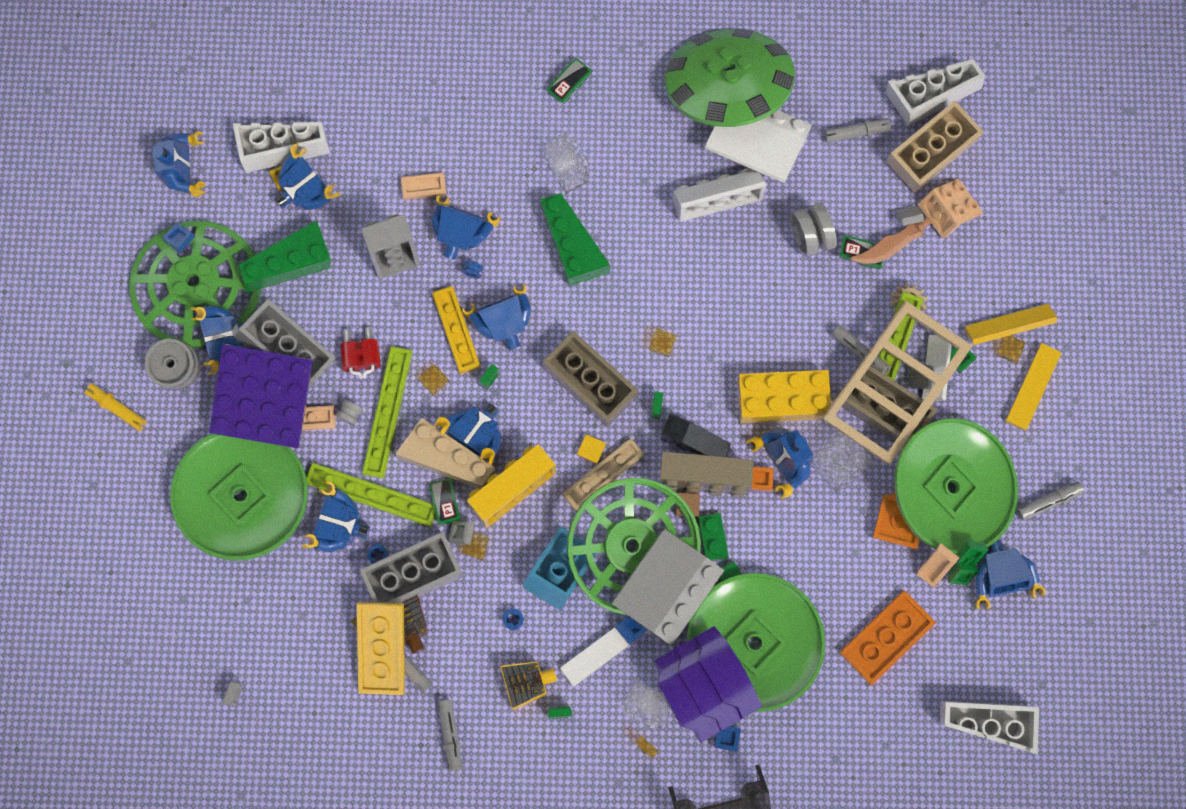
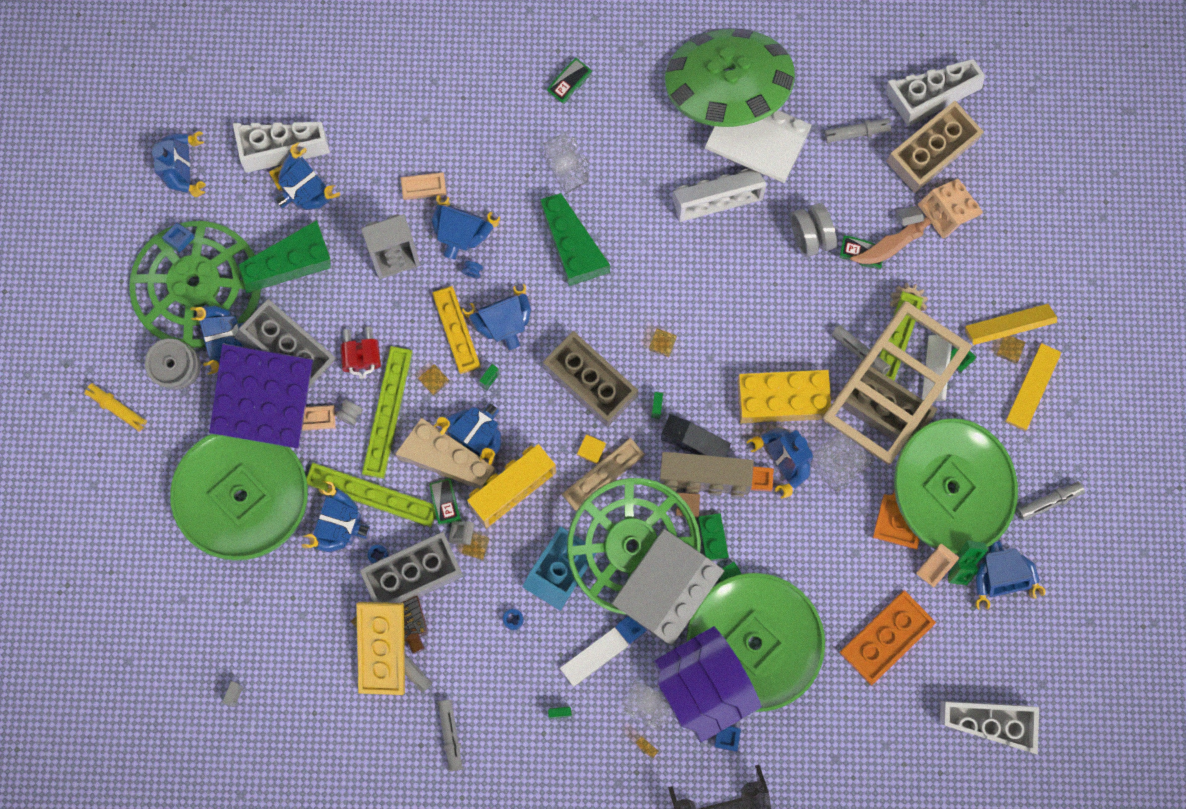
torso [500,662,557,711] -> none
dark grey tile [908,365,933,389] -> none

